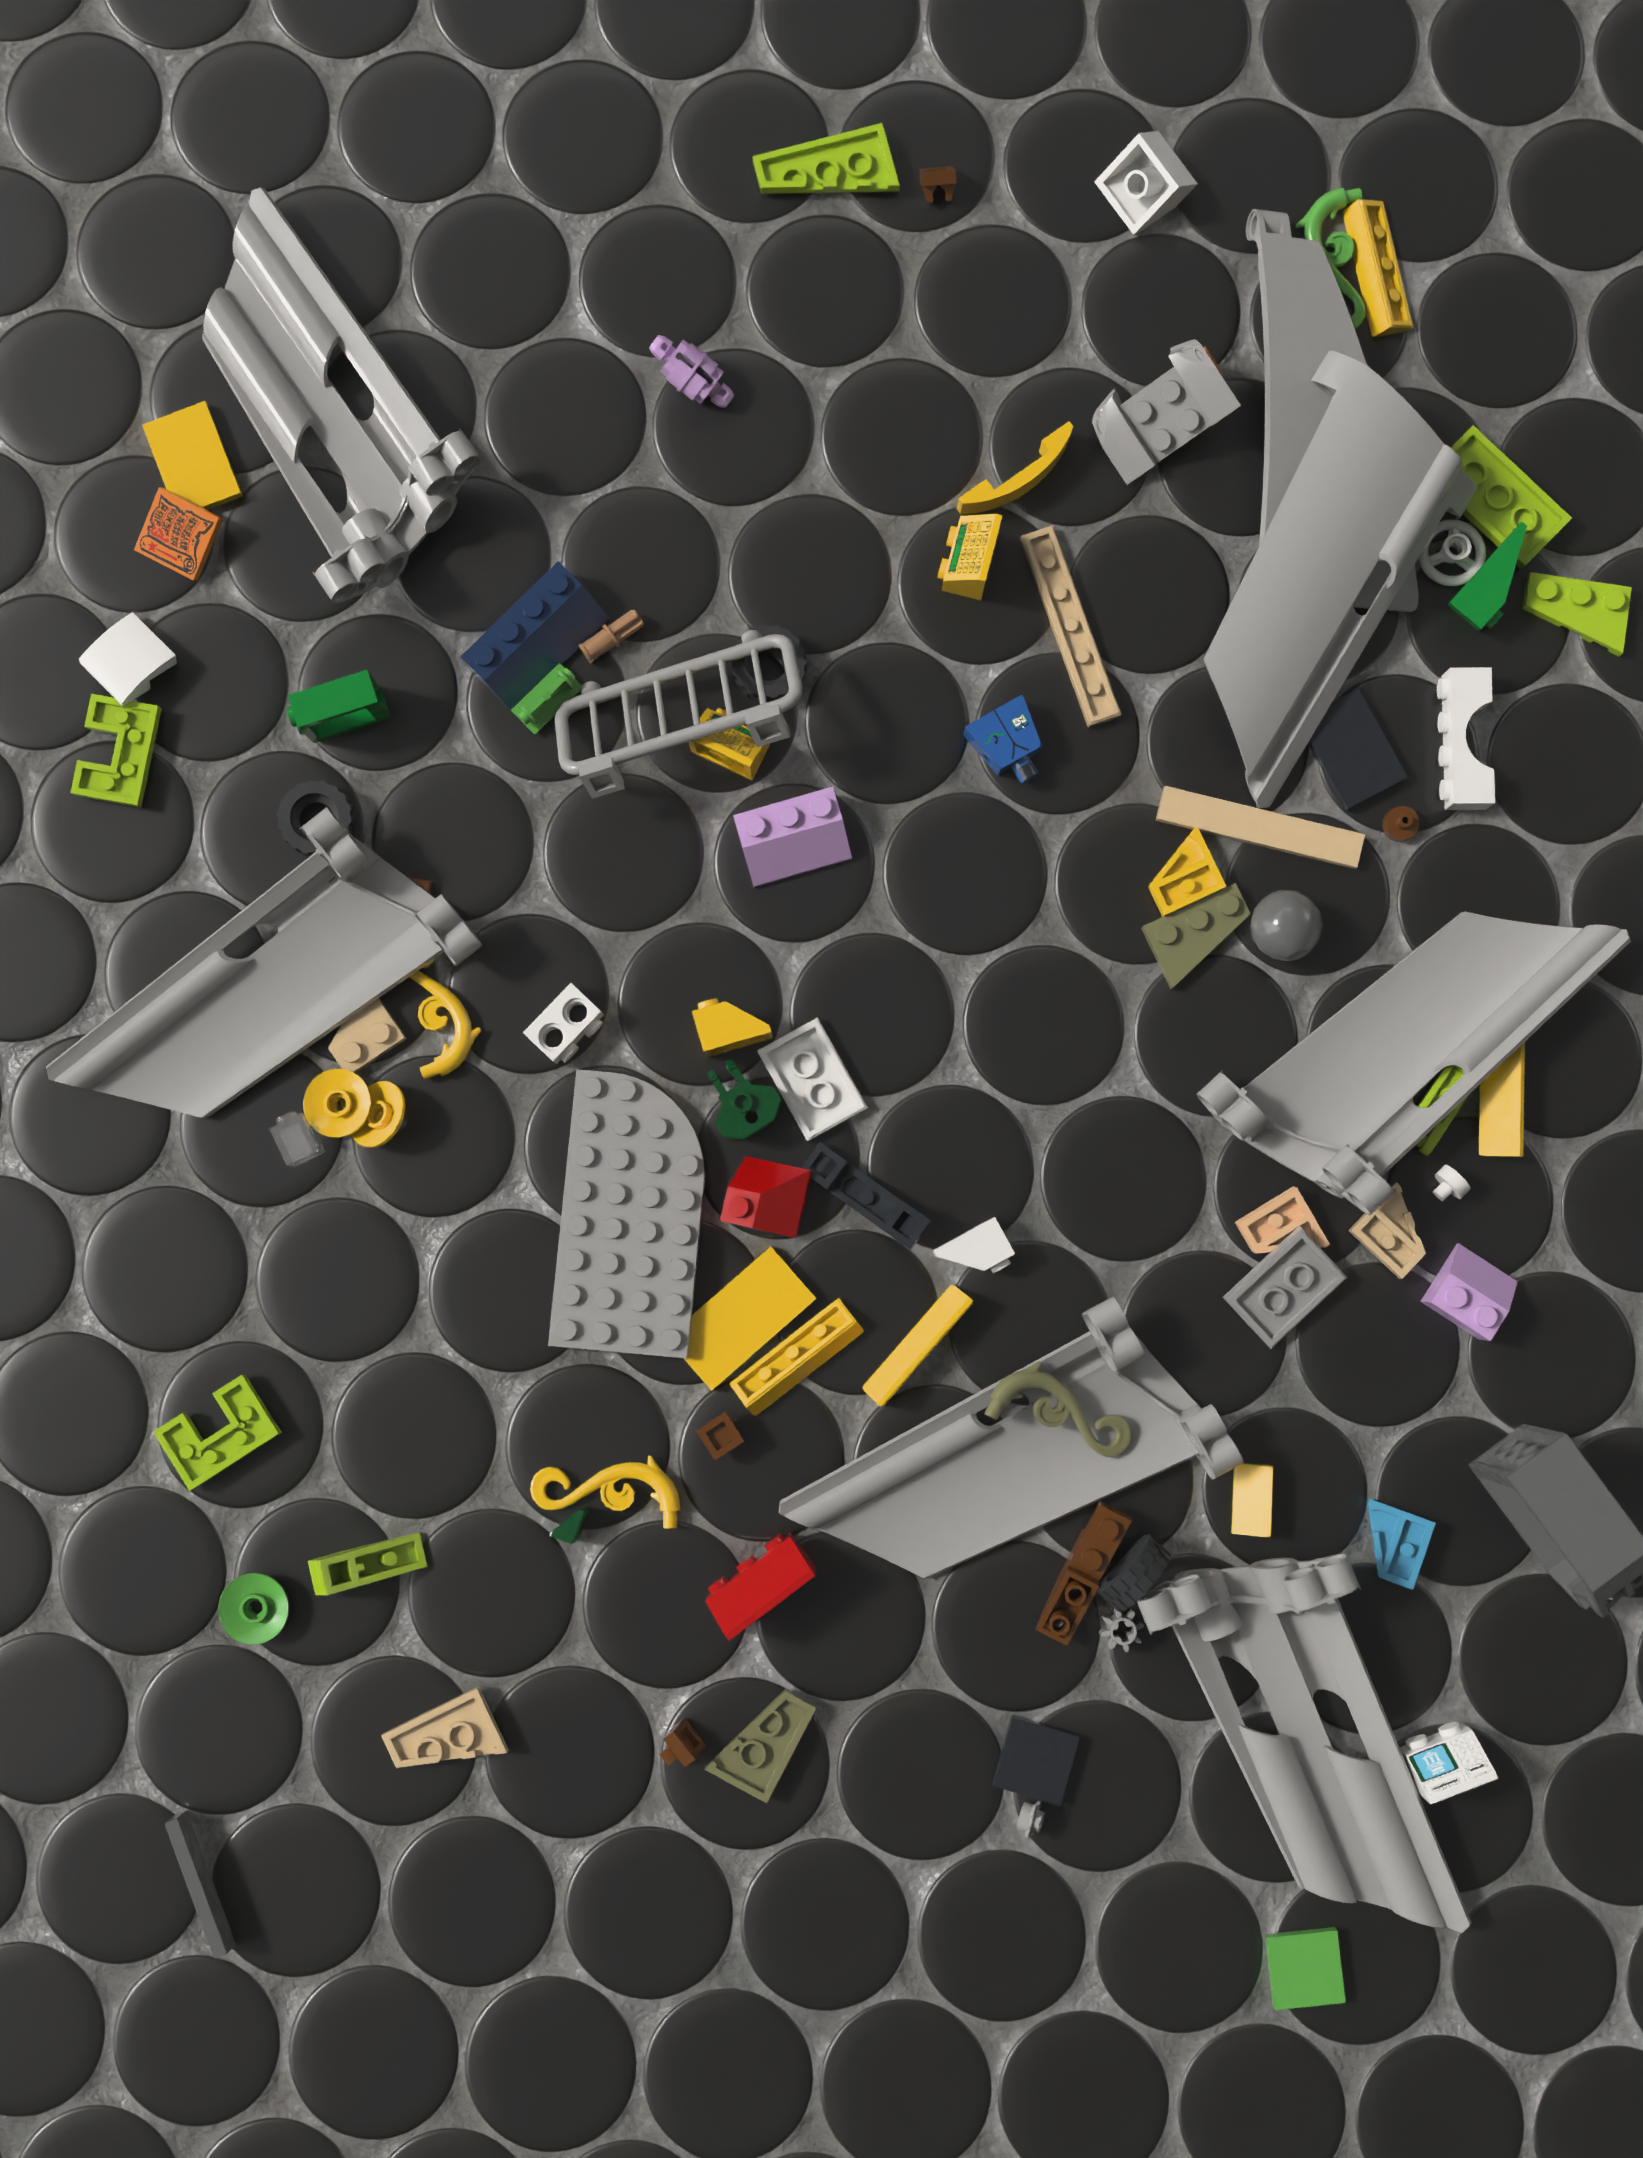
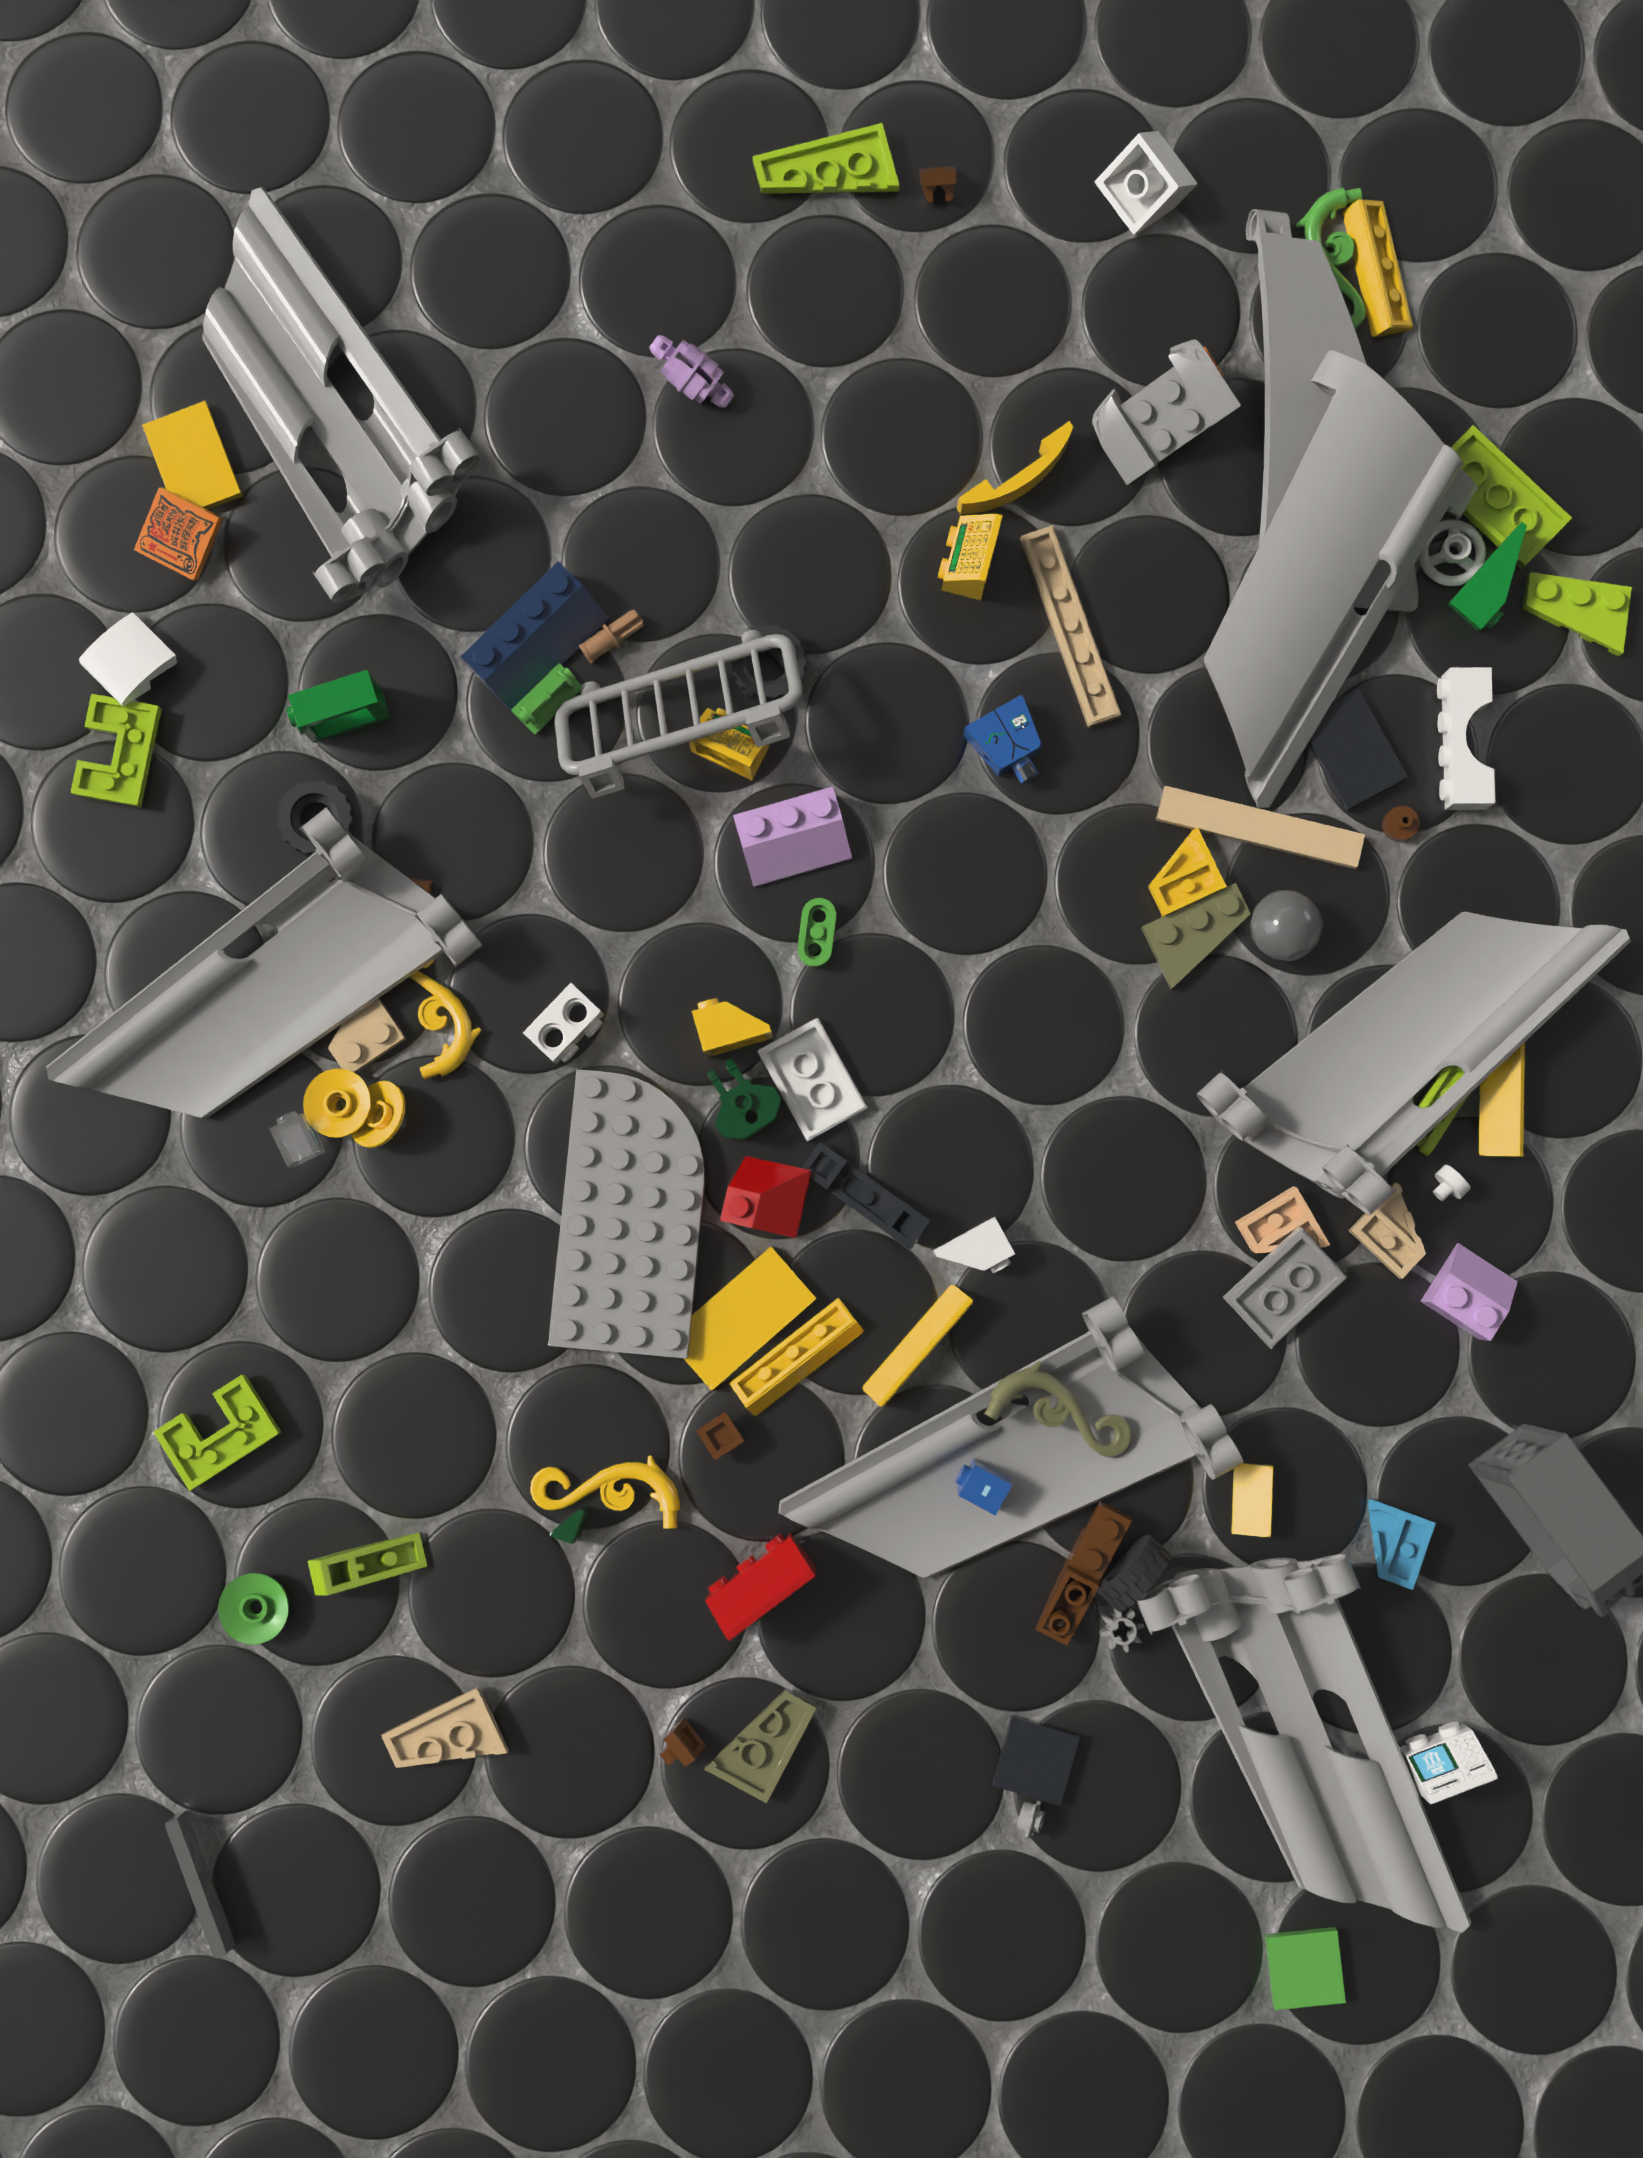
none -> bright green plate [797,898,836,968]
none -> blue brick [955,1458,1012,1516]

